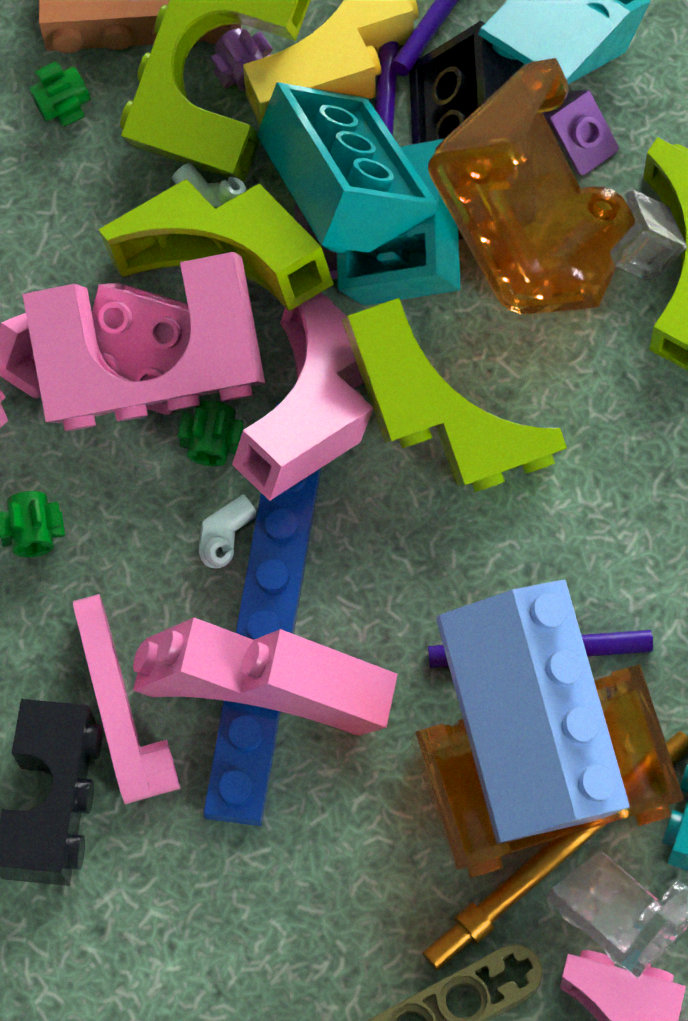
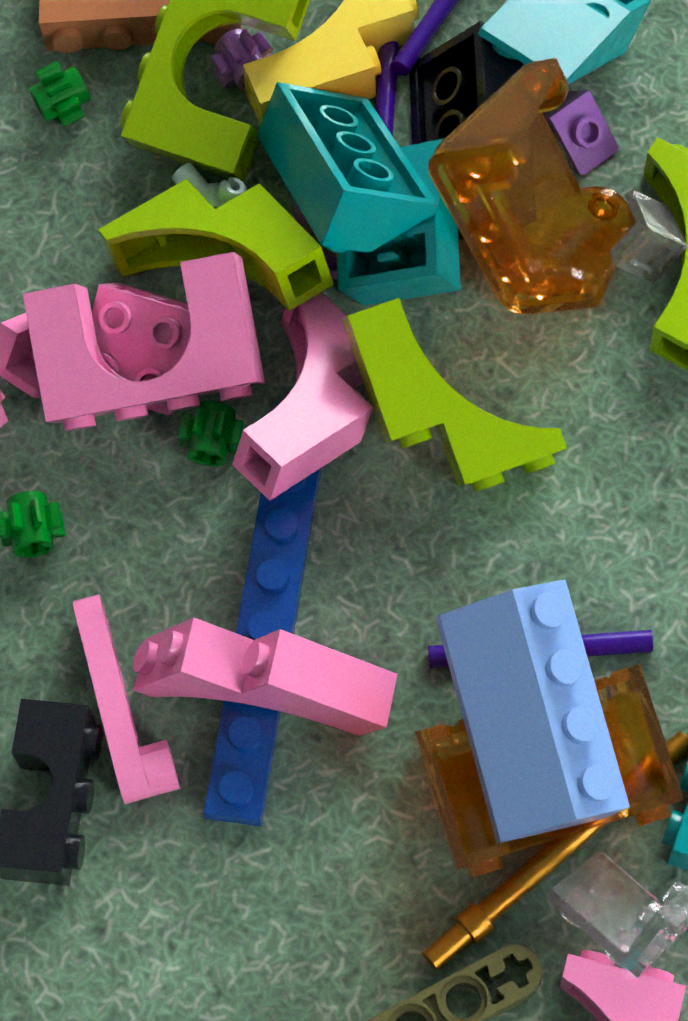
light aqua arm [198,494,257,568] -> none

